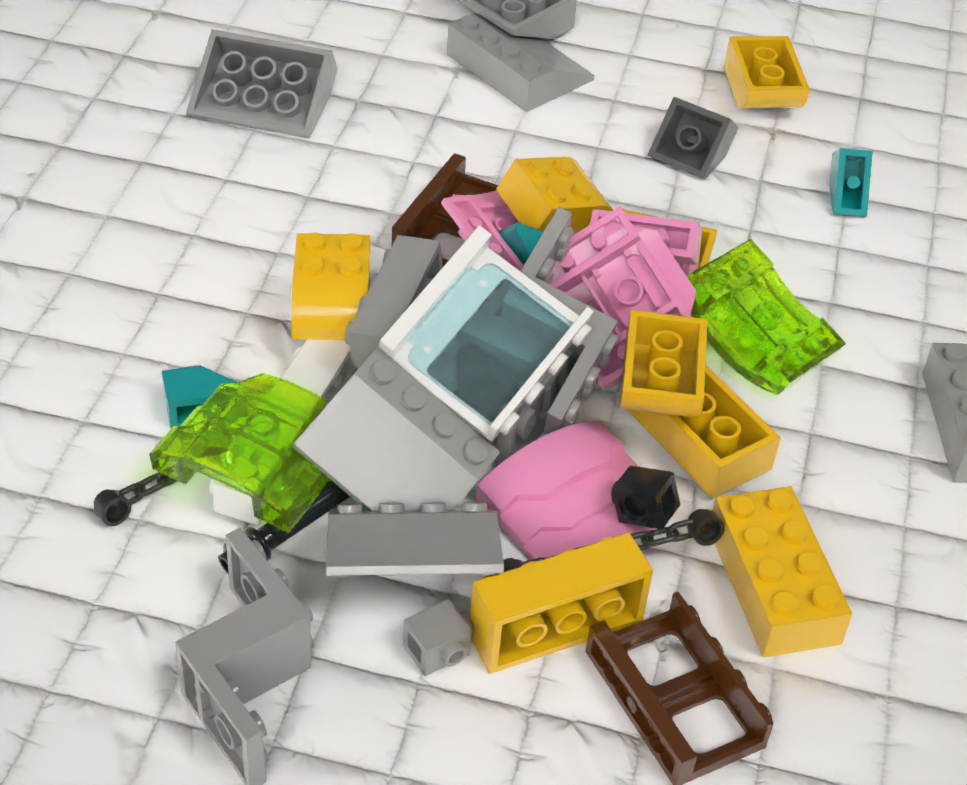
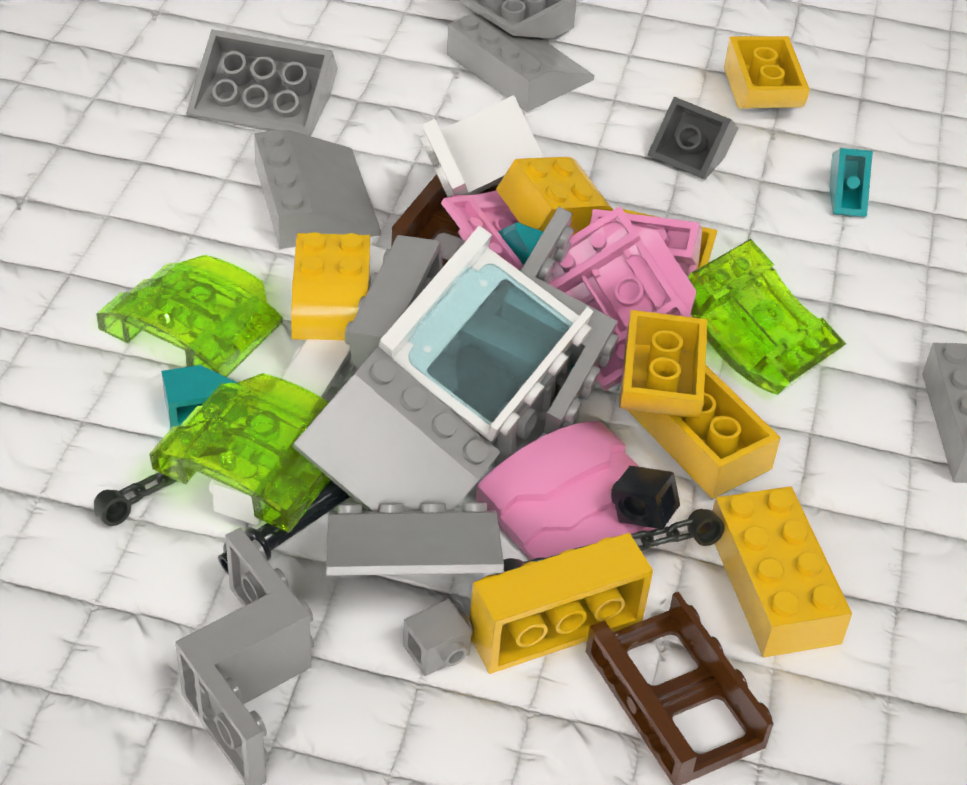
none -> clear neon green slope [96,255,283,377]
none -> light grey slope [254,129,381,249]
none -> white bracket [420,95,543,197]

